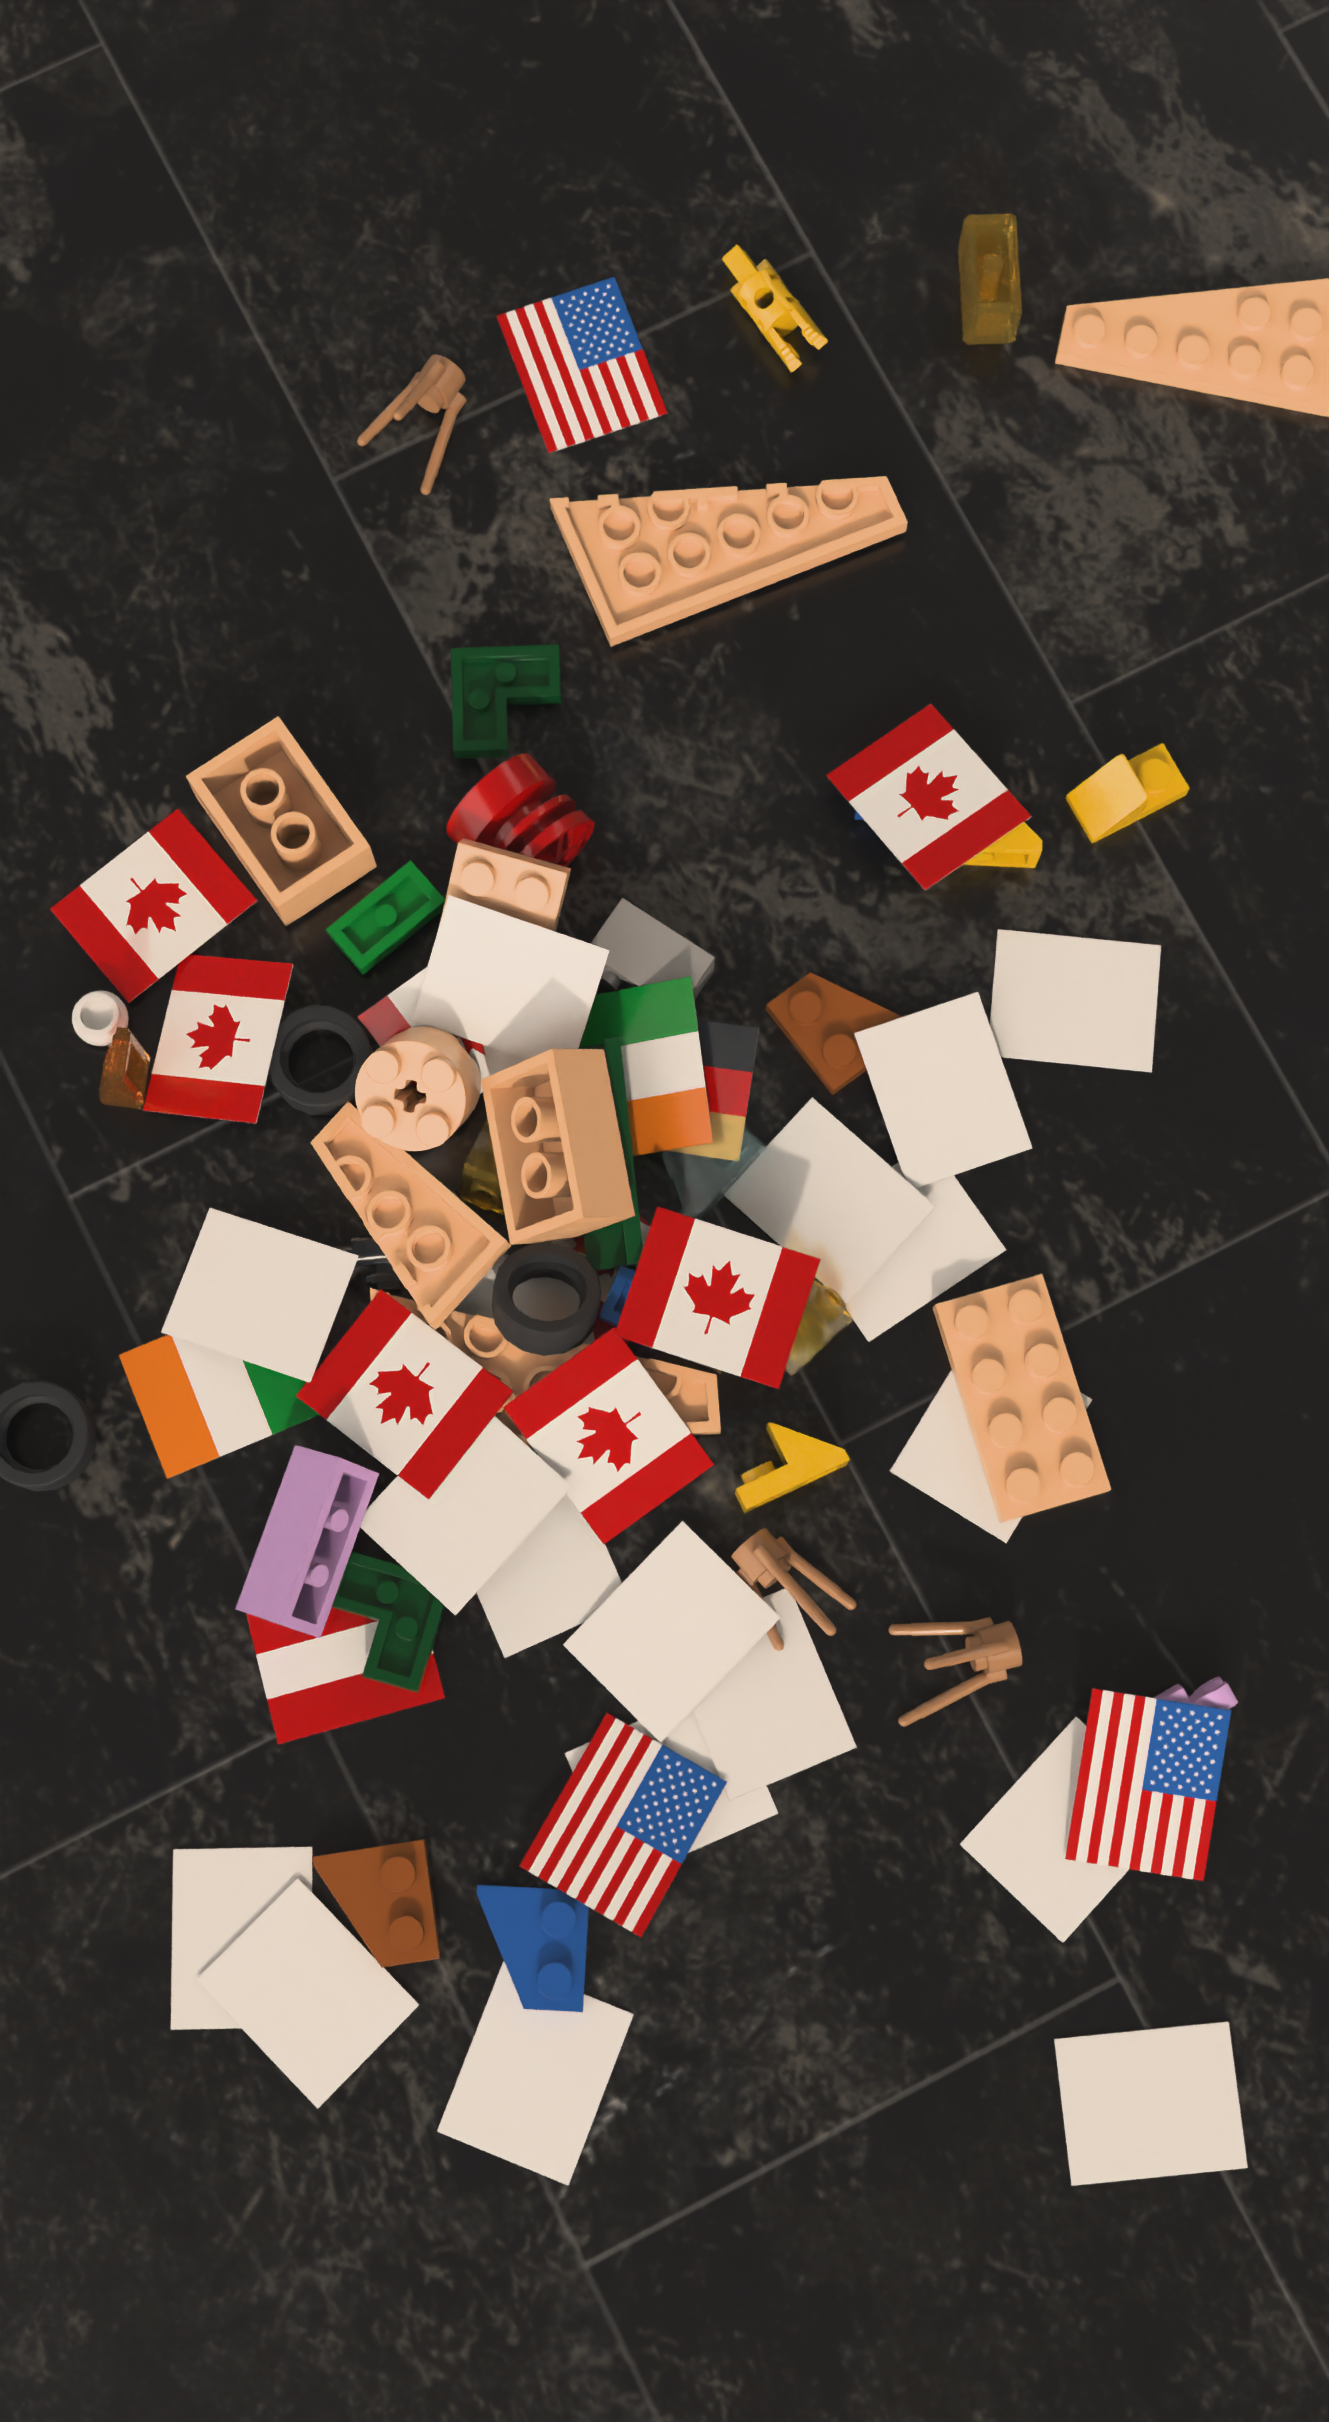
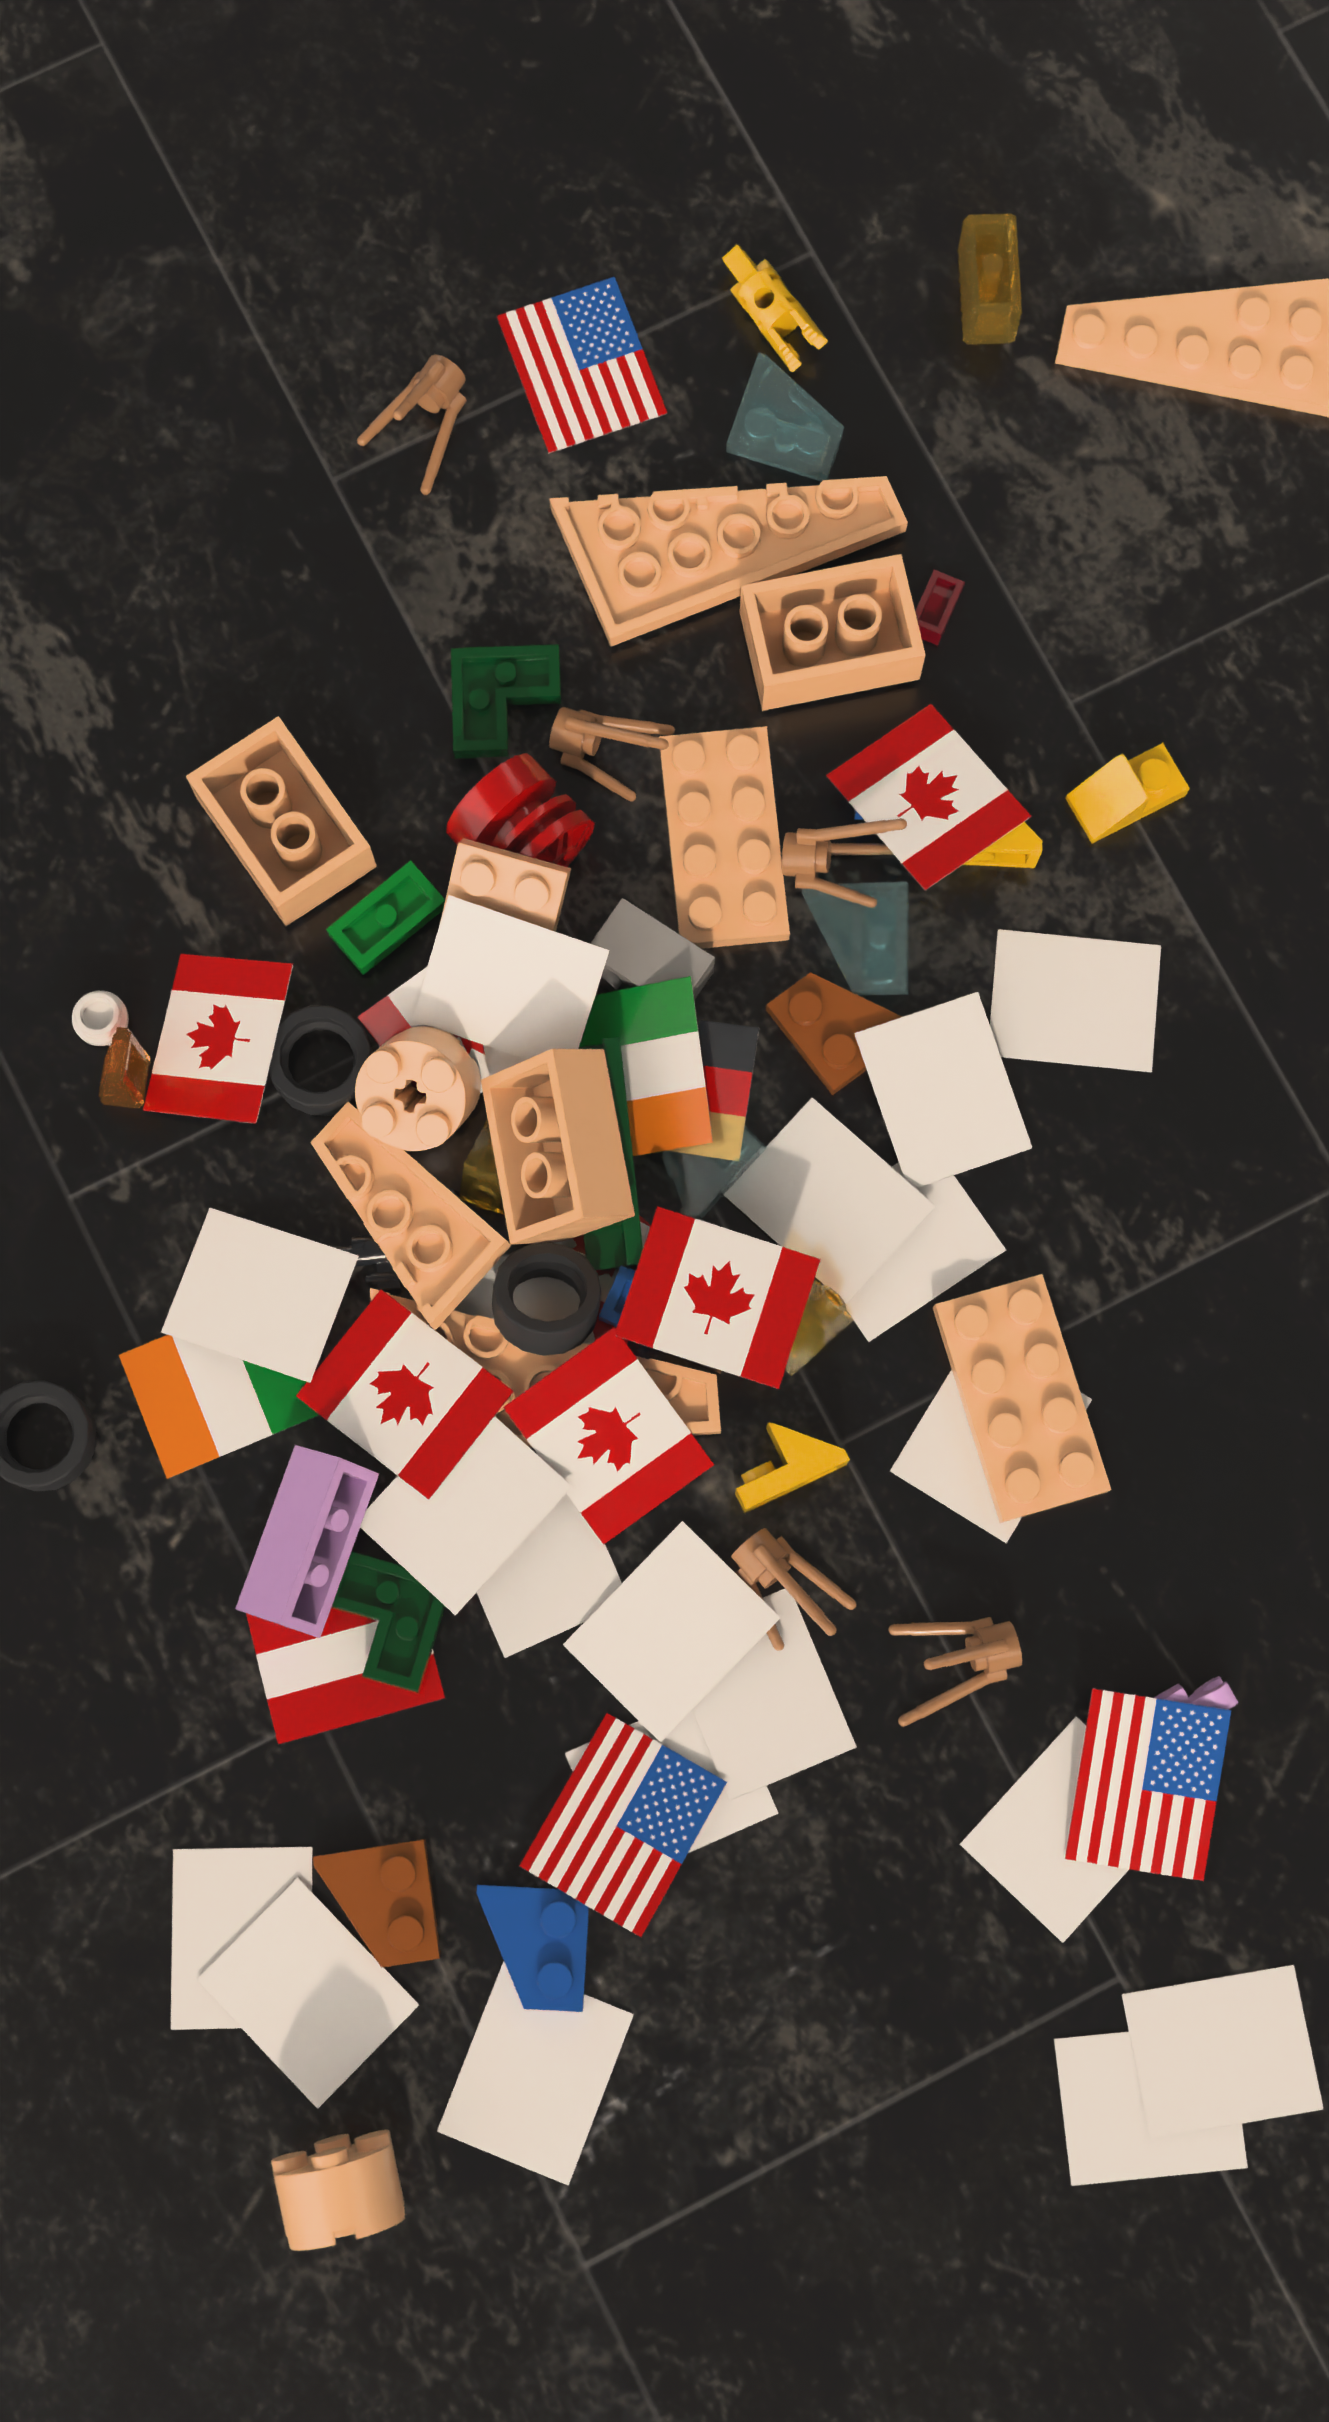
sticker [50,809,257,1003] -> none
none -> light nougat brick [271,2130,405,2250]
none -> medium nougat plant [549,707,675,801]
none -> light nougat plate [659,726,790,949]
none -> clear light blue wing [726,353,844,481]
none -> light nougat brick [739,554,925,711]
none -> medium nougat plant [782,818,907,908]
none -> clear light blue wing [802,882,909,995]
none -> dark red piece [915,570,965,646]
none -> white sticker [1122,1965,1324,2139]

